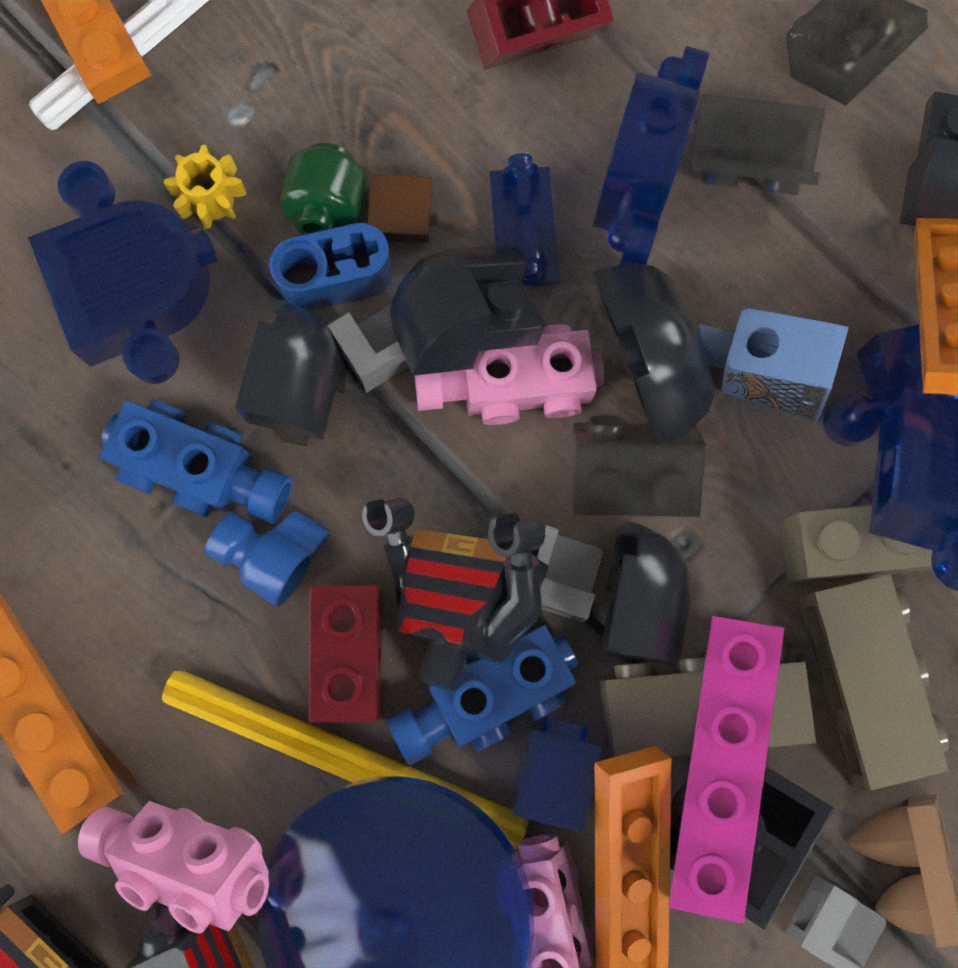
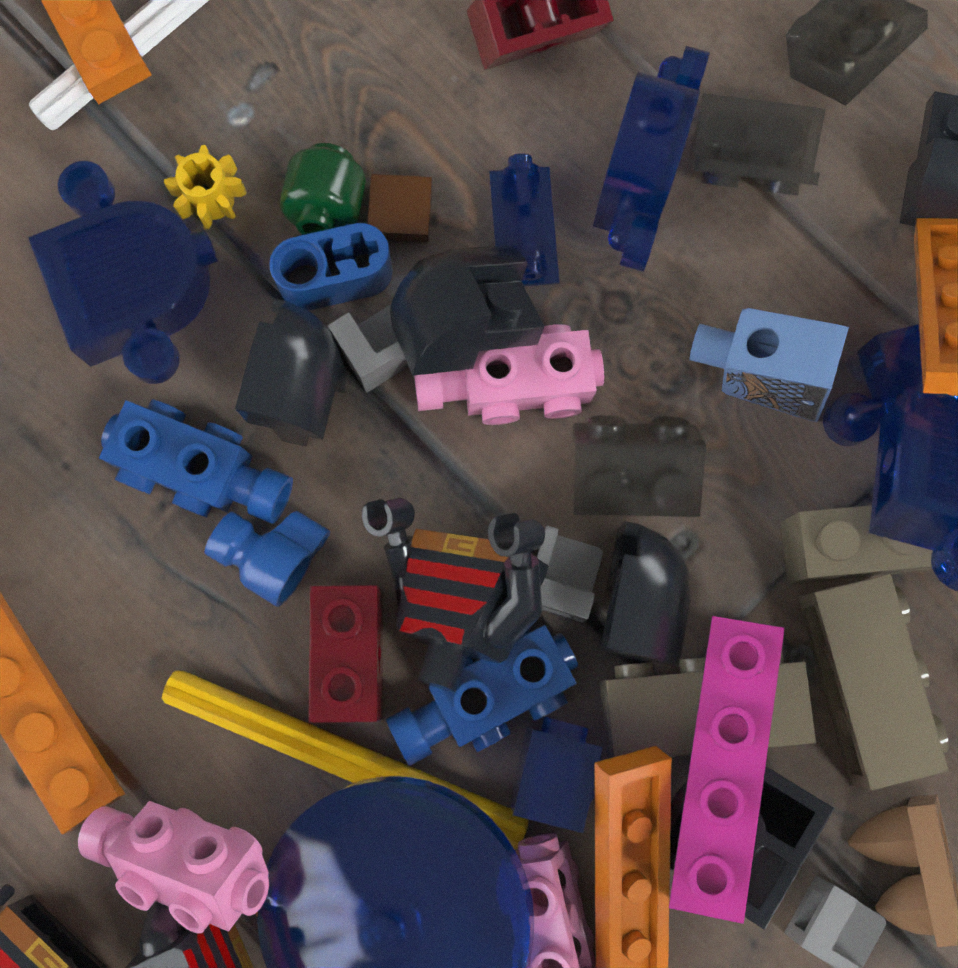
black brick [593,262,715,445] -> none

